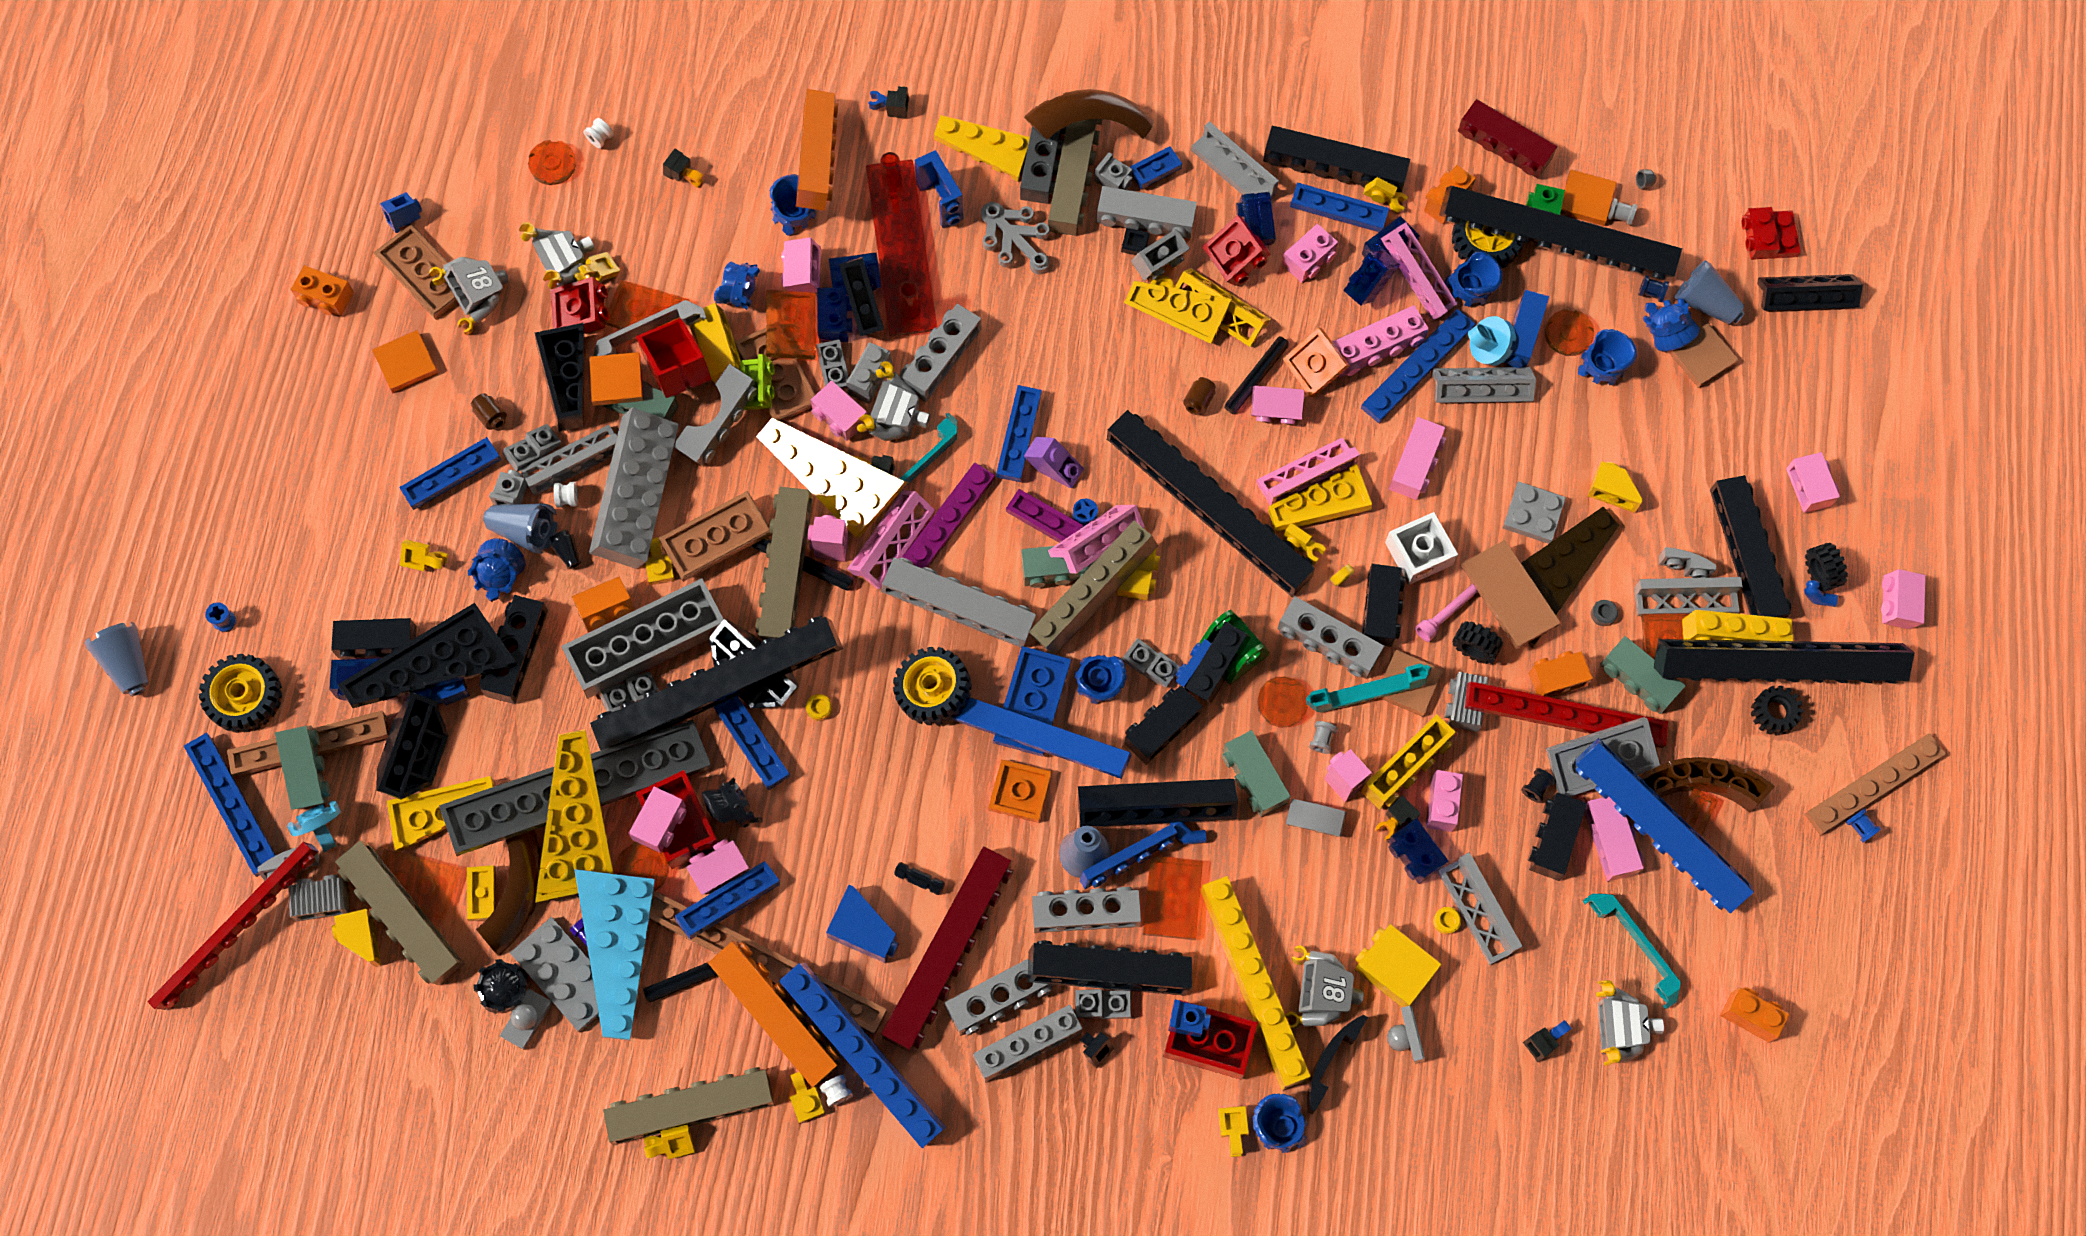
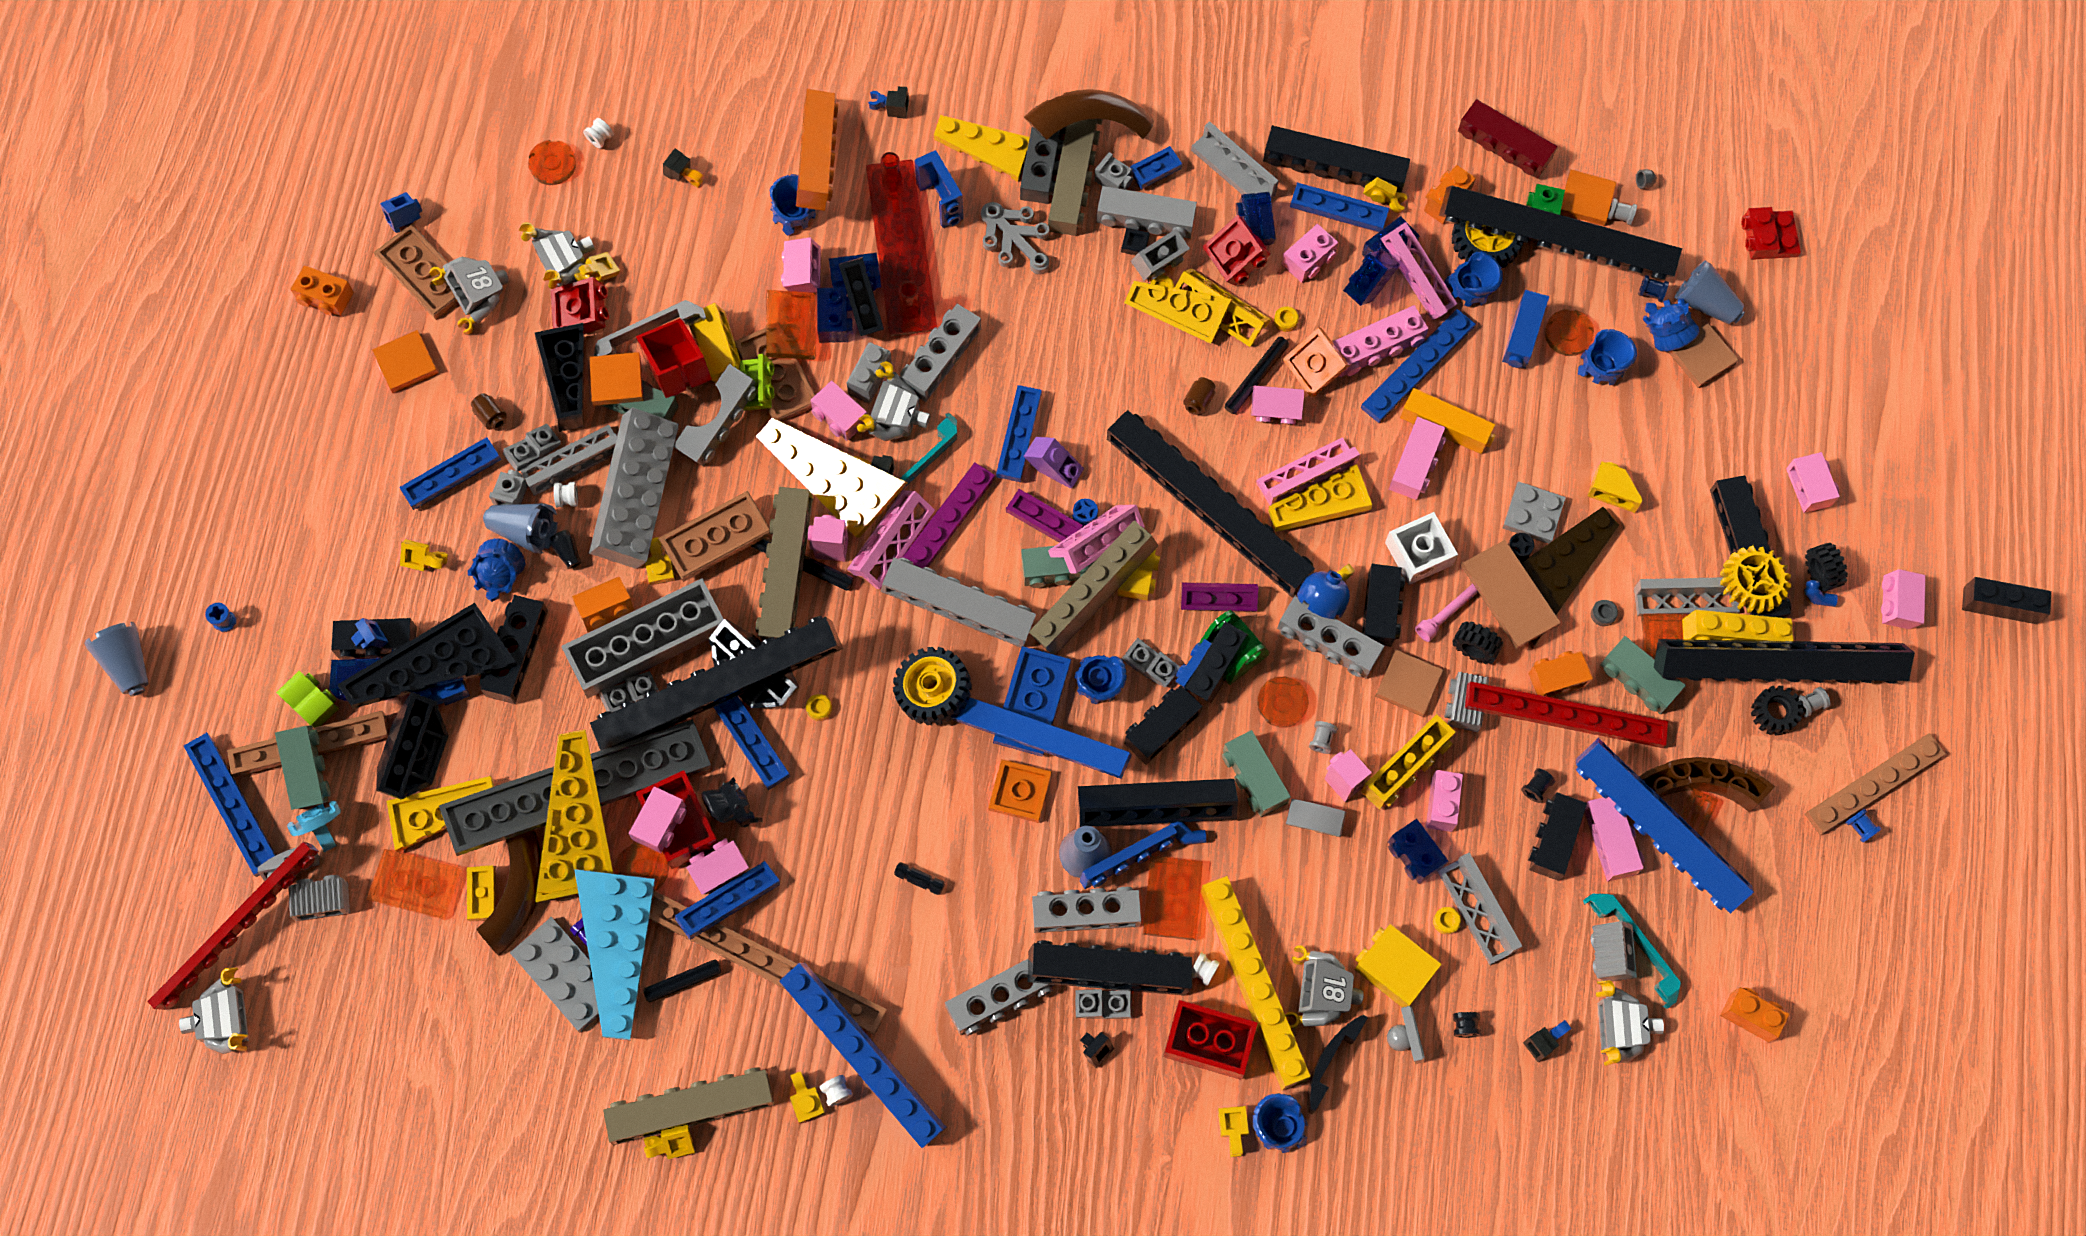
wheel [199,654,282,733] -> none
yellow slope [332,909,381,967] -> none
dark tan brick [335,840,465,985] -> none
black hair [473,959,528,1014] -> none
light grey tile [500,988,553,1050] -> none
clear orange tile [605,280,690,329] -> none
orange brick [708,941,841,1088] -> none
blue hair [714,261,760,310] -> none
light grey slope [816,339,849,388] -> none
blue slope [826,885,899,963] -> none
dark red brick [881,846,1014,1053] -> none
light grey brick [973,1005,1082,1083] -> none
blue brick [1168,999,1211,1037] -> none
yellow plate [1283,523,1326,565] -> none
teal piece [1306,663,1431,713] -> none
pearl dark grey piece [1375,795,1421,841] -> none
light grey fence [1432,367,1536,403] -> none
medium azure tile [1468,316,1516,366] -> none
light grey plate [1546,717,1660,797] -> none
light grey slope [1659,547,1716,578] -> none
black fence [1757,274,1863,311] -> none
none -> torso [179,968,249,1054]
none -> lime brick [276,671,339,728]
none -> blue tile [351,618,388,649]
none -> magenta plate [1181,582,1259,611]
none -> white wheel [1192,952,1220,986]
none -> yellow tile [1274,306,1299,332]
none -> blue cylinder [1297,571,1350,619]
none -> light orange brick [1400,388,1496,454]
none -> black wheel [1453,1012,1481,1038]
none -> black wheel [1508,533,1534,563]
none -> light grey brick [1591,921,1637,981]
none -> yellow gear [1720,546,1791,614]
none -> light grey bush [1796,687,1830,718]
none -> black brick [1962,577,2052,625]

